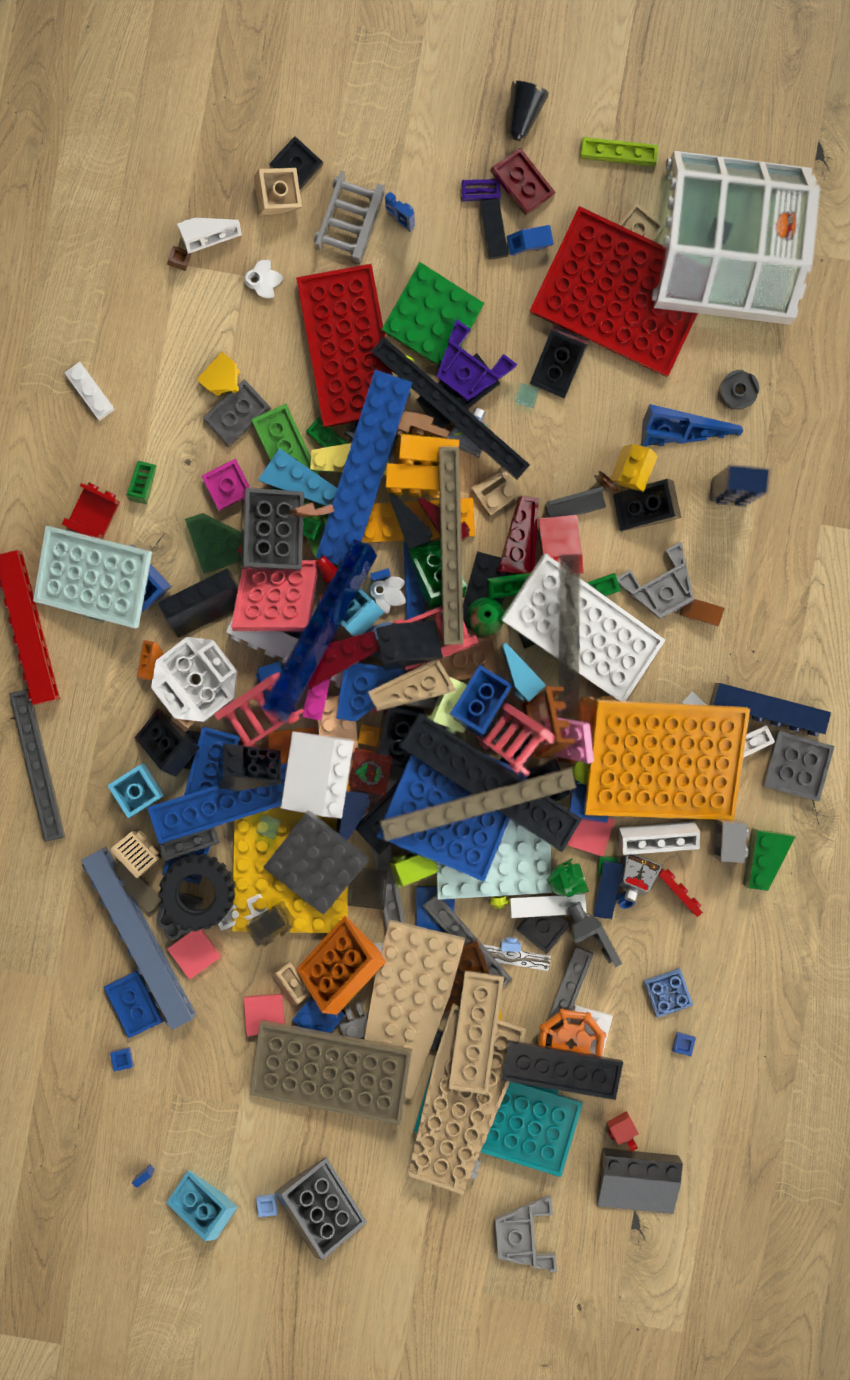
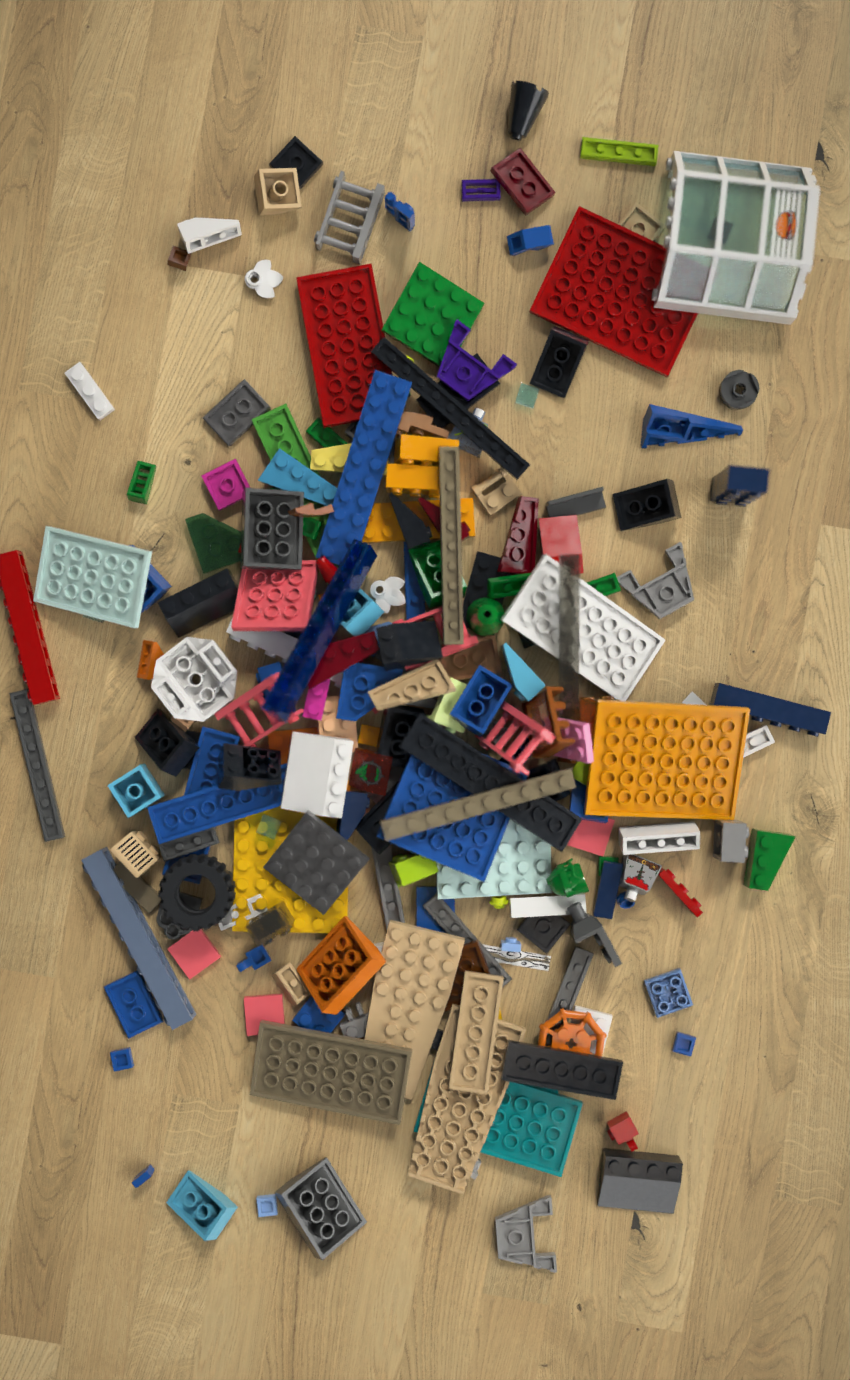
red panel [61,482,120,539] -> none
yellow slope [196,352,240,396] -> none
clear smoke tile [347,868,388,910] -> none
blue tile [370,568,391,582] -> none
black tile [480,198,508,260] -> none
reddish brown piece [594,471,619,495] -> none
yellow slope [610,444,658,492] -> none
dark orange slope [679,599,725,626] -> none
flat silver plate [762,731,835,802] -> none
none -> blue plate [236,943,272,972]

